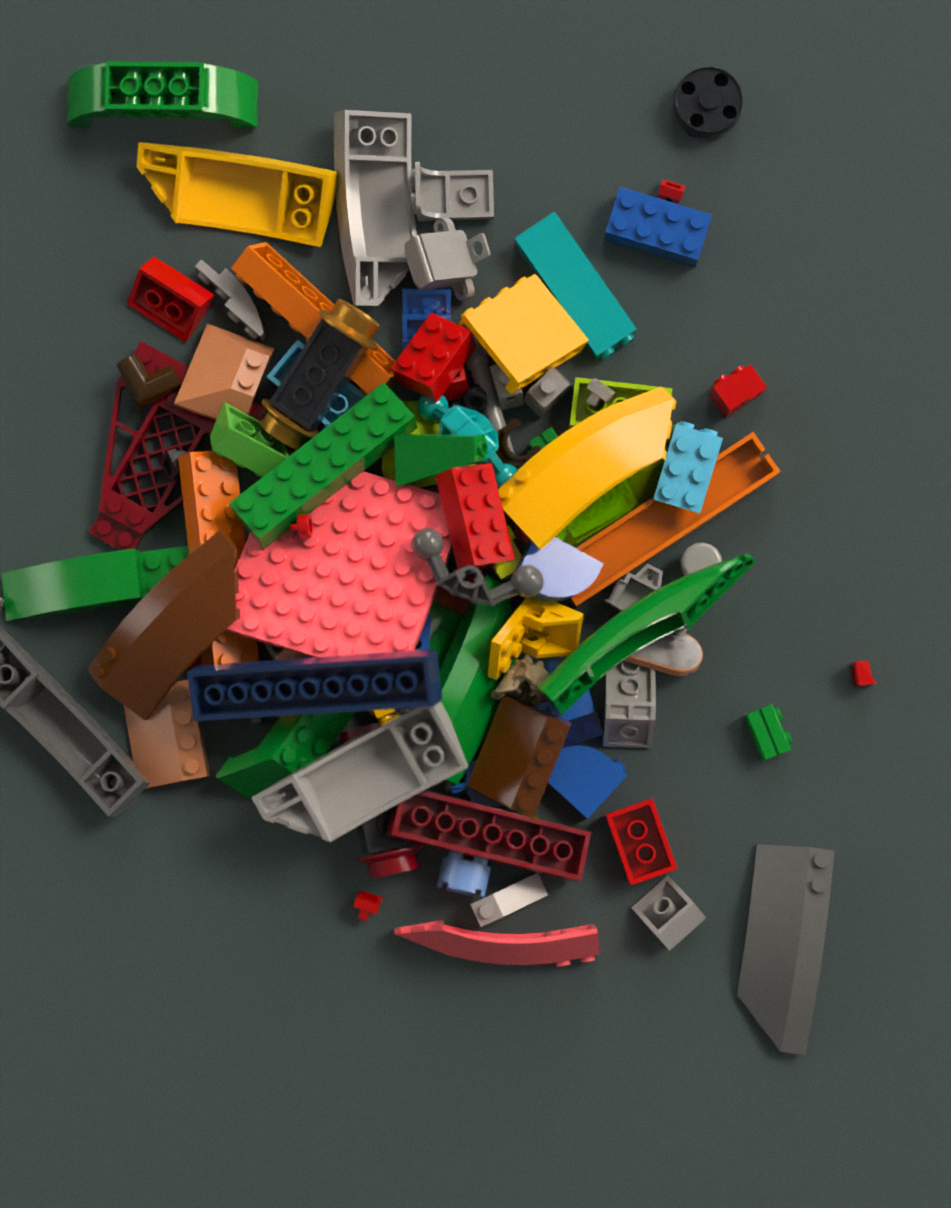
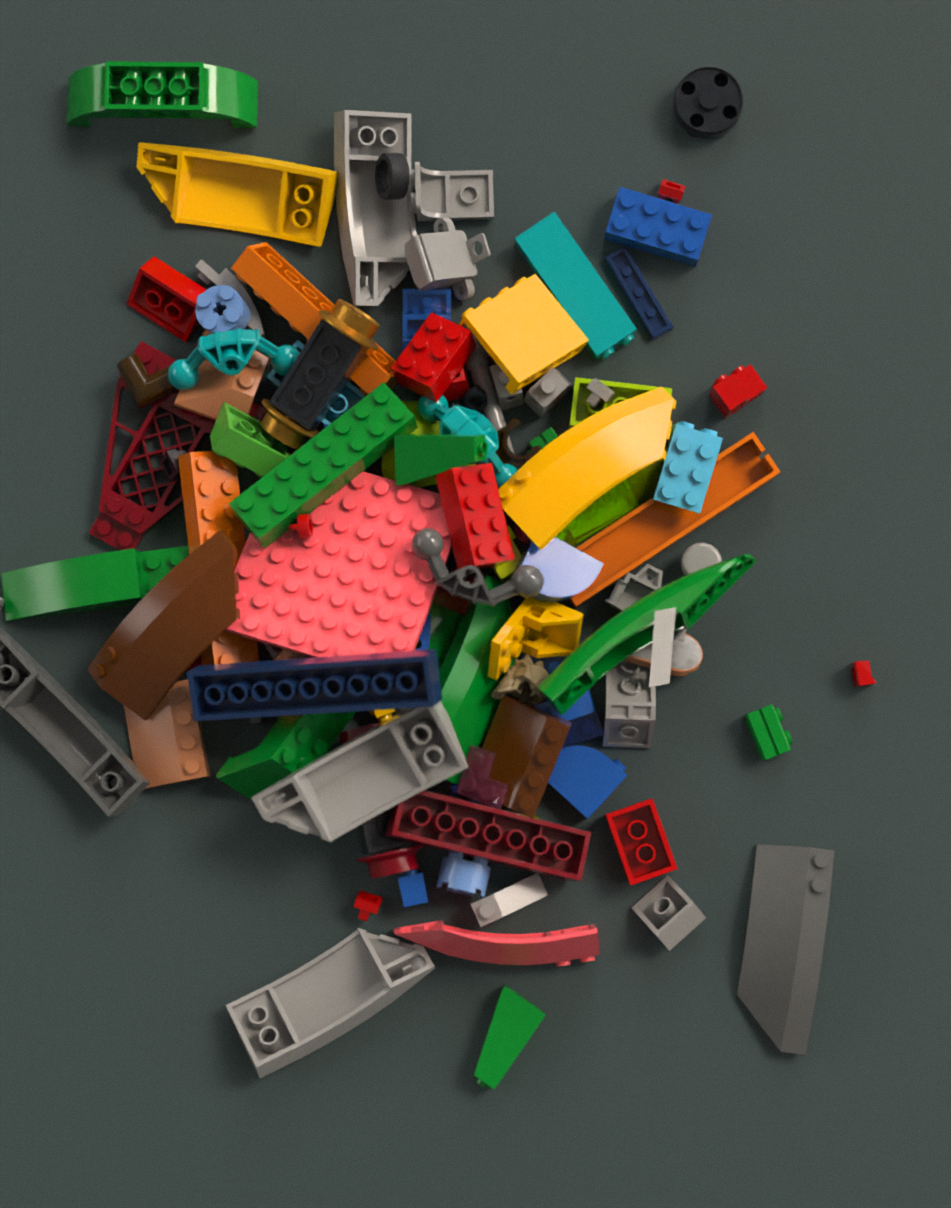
none -> teal piece [168,328,300,390]
none -> medium blue brick [196,285,251,335]
none -> light grey slope [226,928,435,1078]
none -> black tyre [375,153,410,200]
none -> blue brick [398,869,429,907]
none -> clear pink plate [457,745,508,809]
none -> green slope [474,984,546,1090]
none -> dark blue tile [604,245,674,341]
none -> white sticker [649,607,676,688]

